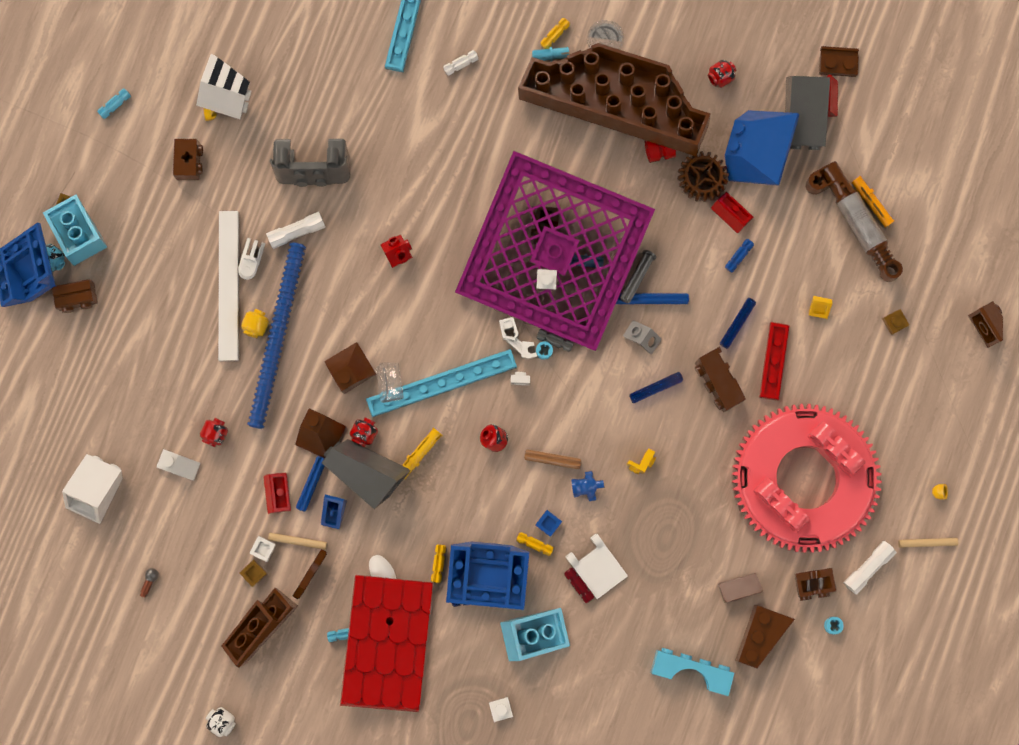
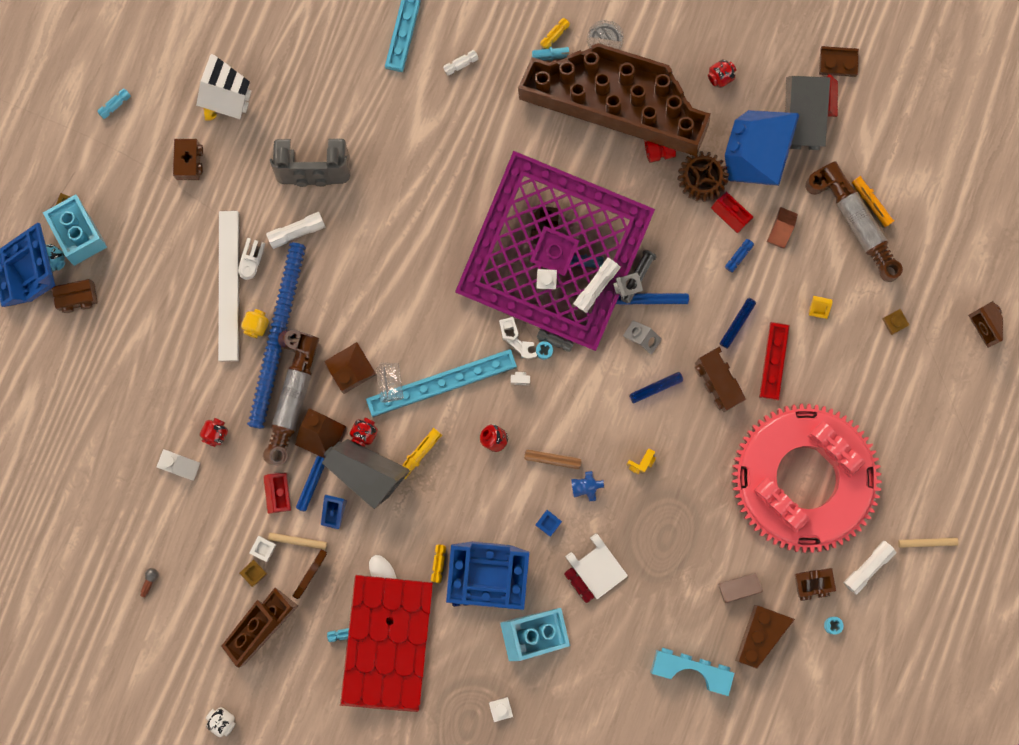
white slope [62,454,123,524] -> none
red brick [380,234,413,268] -> none
yellow axle [516,532,553,556] -> none
yellow hinge [932,484,948,500] -> none
none -> piece [263,329,319,466]
none -> white axle [573,258,621,313]
none -> light grey bracket [613,273,643,297]
none -> copper slope [767,207,798,249]

